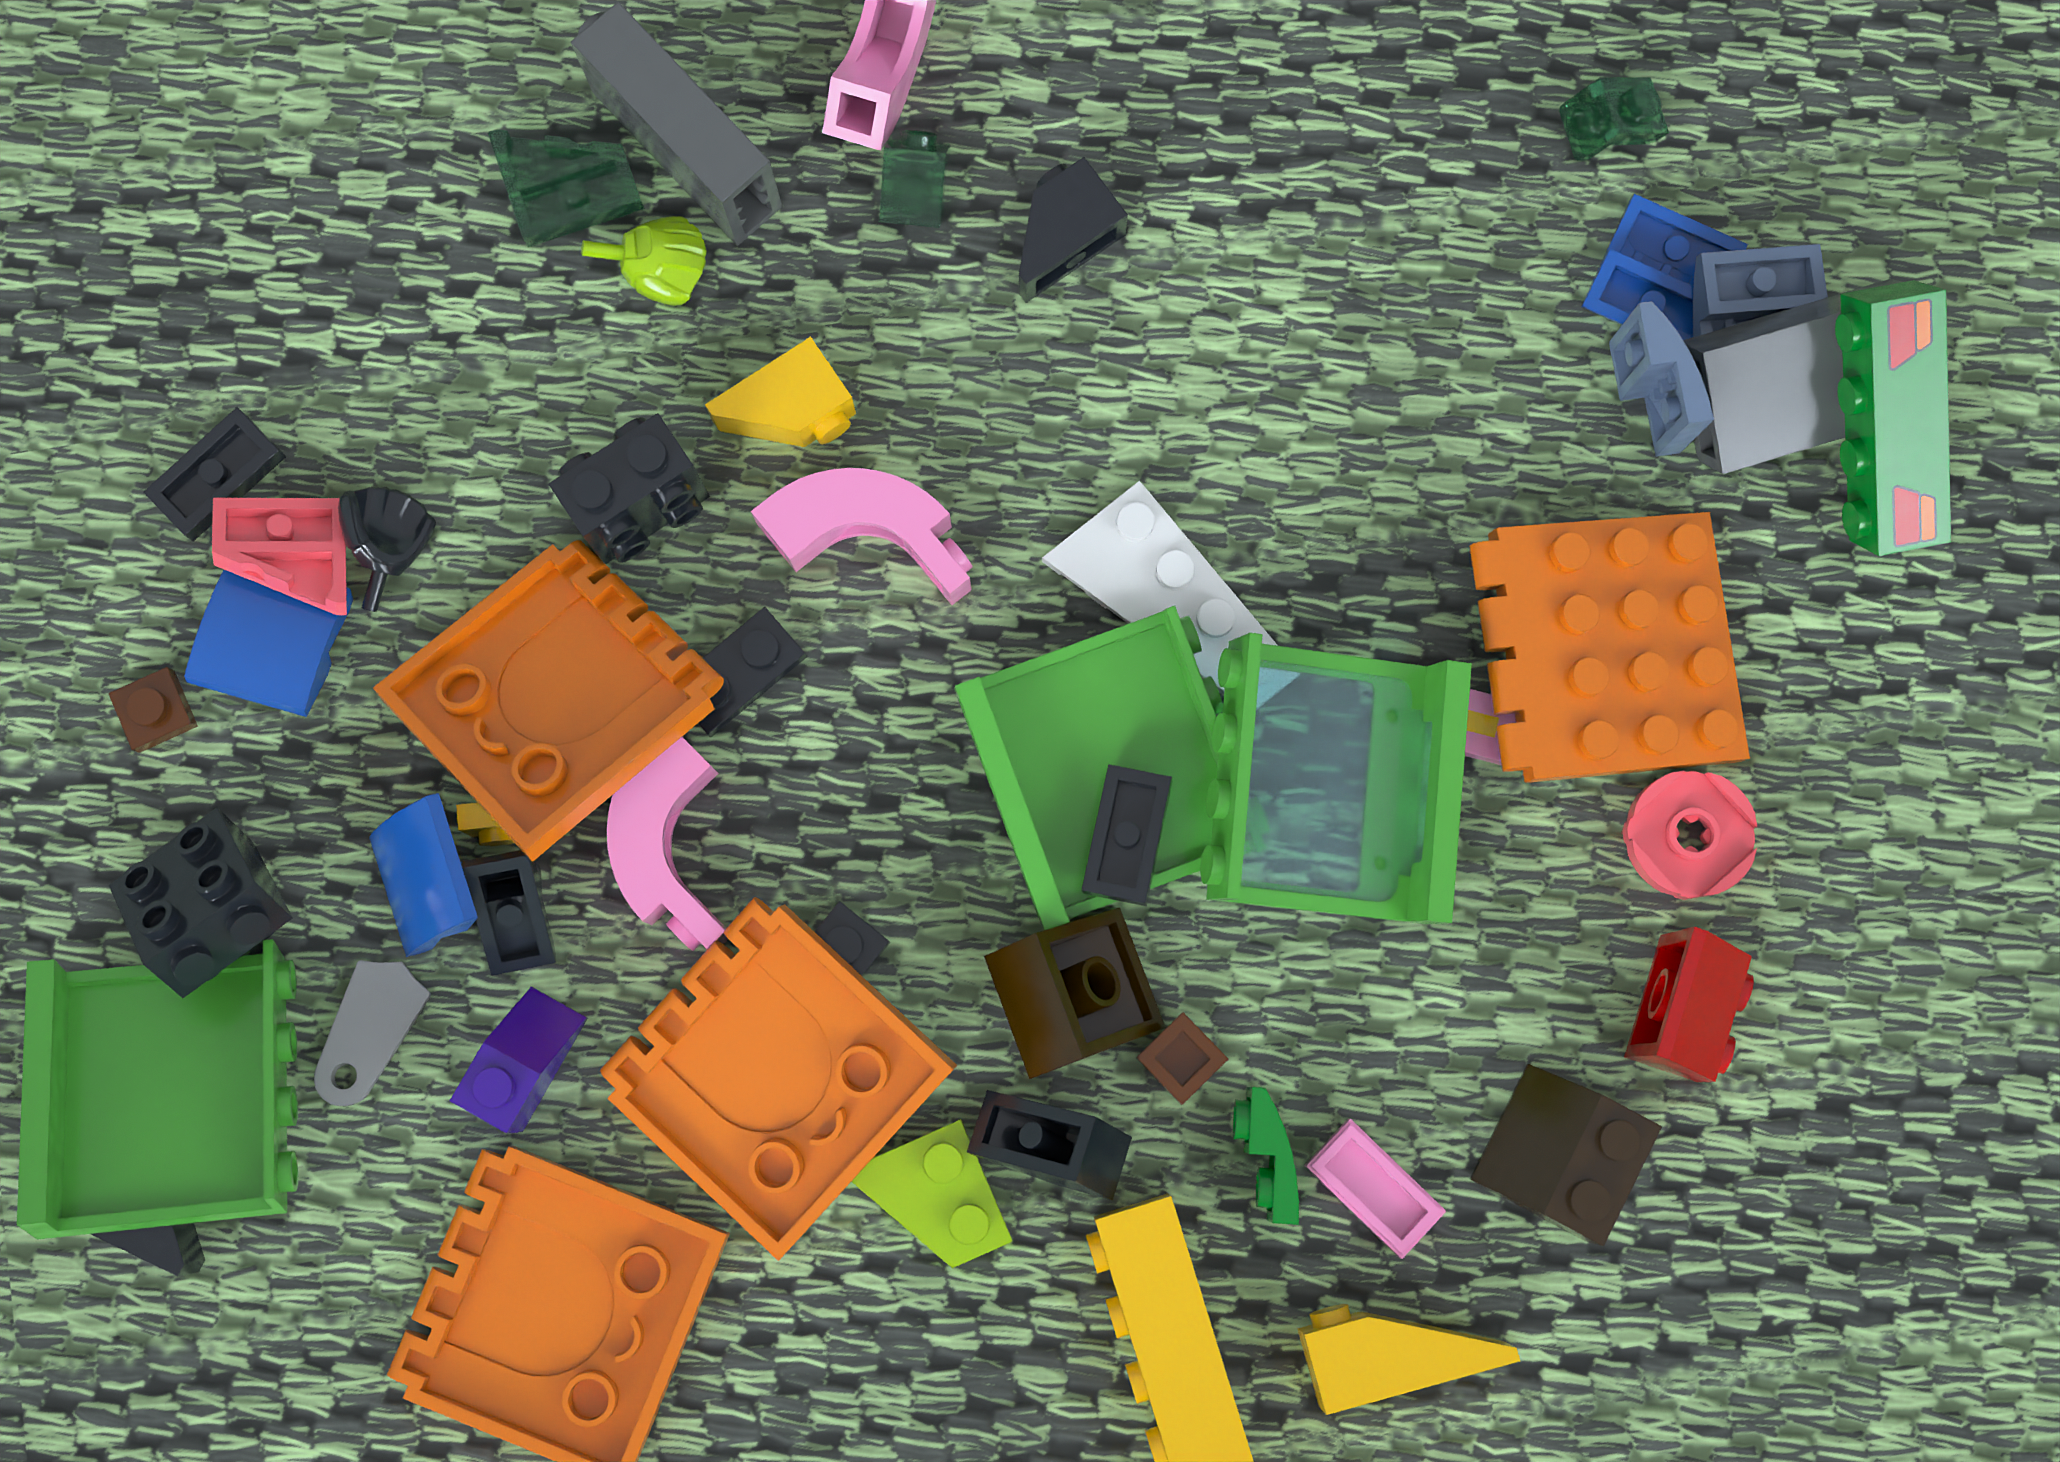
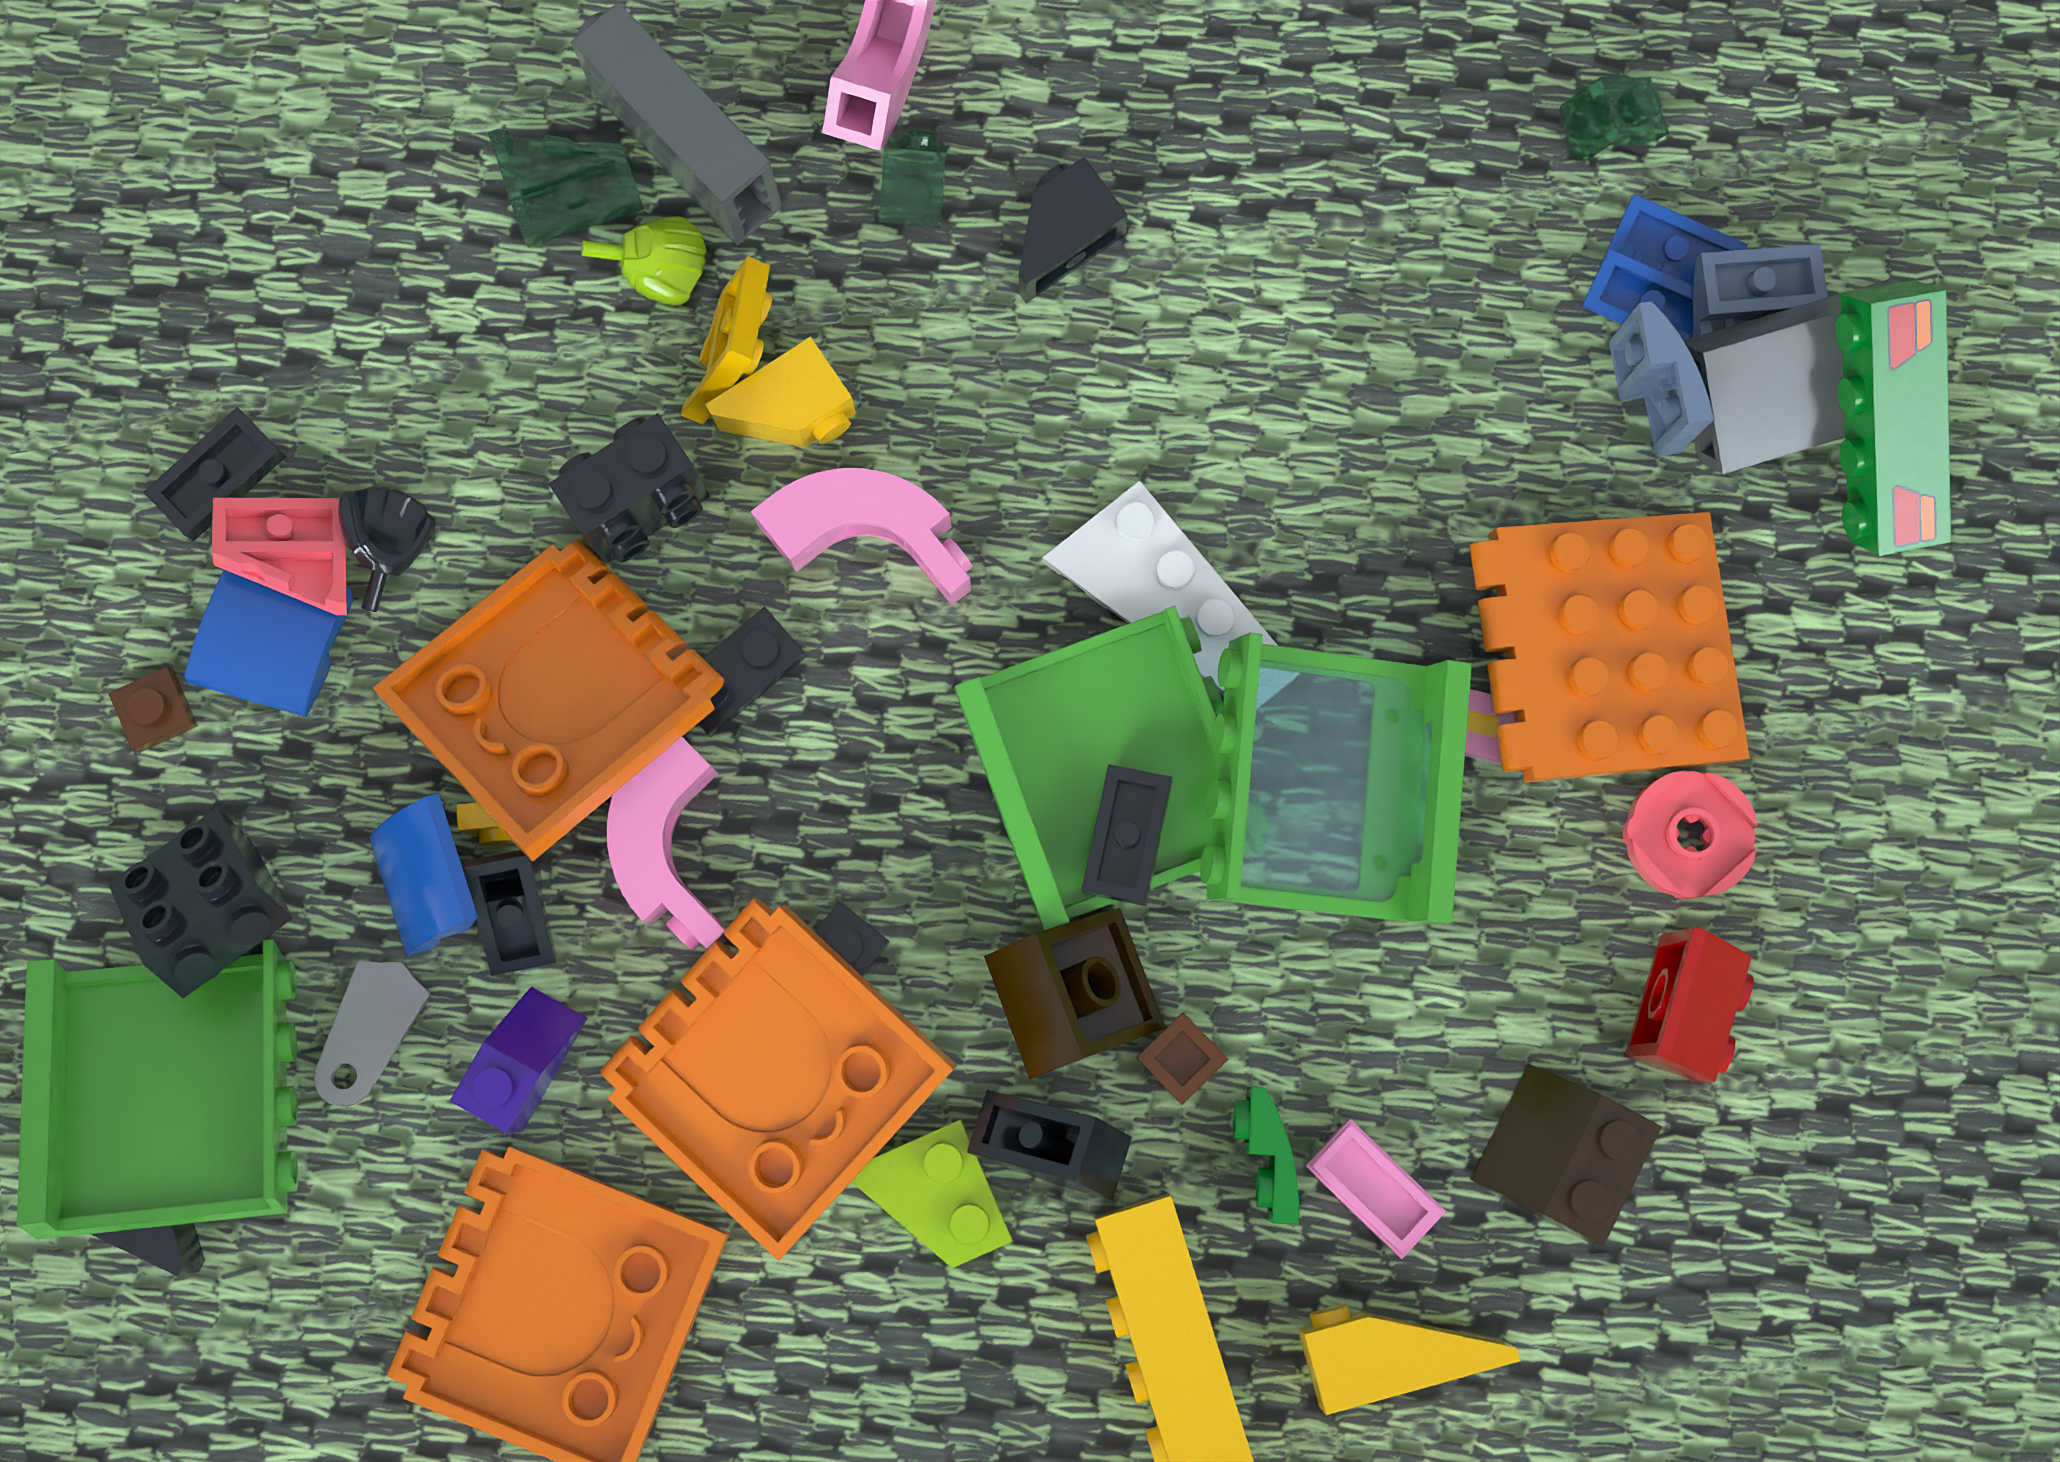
none -> yellow wing [680,256,772,424]

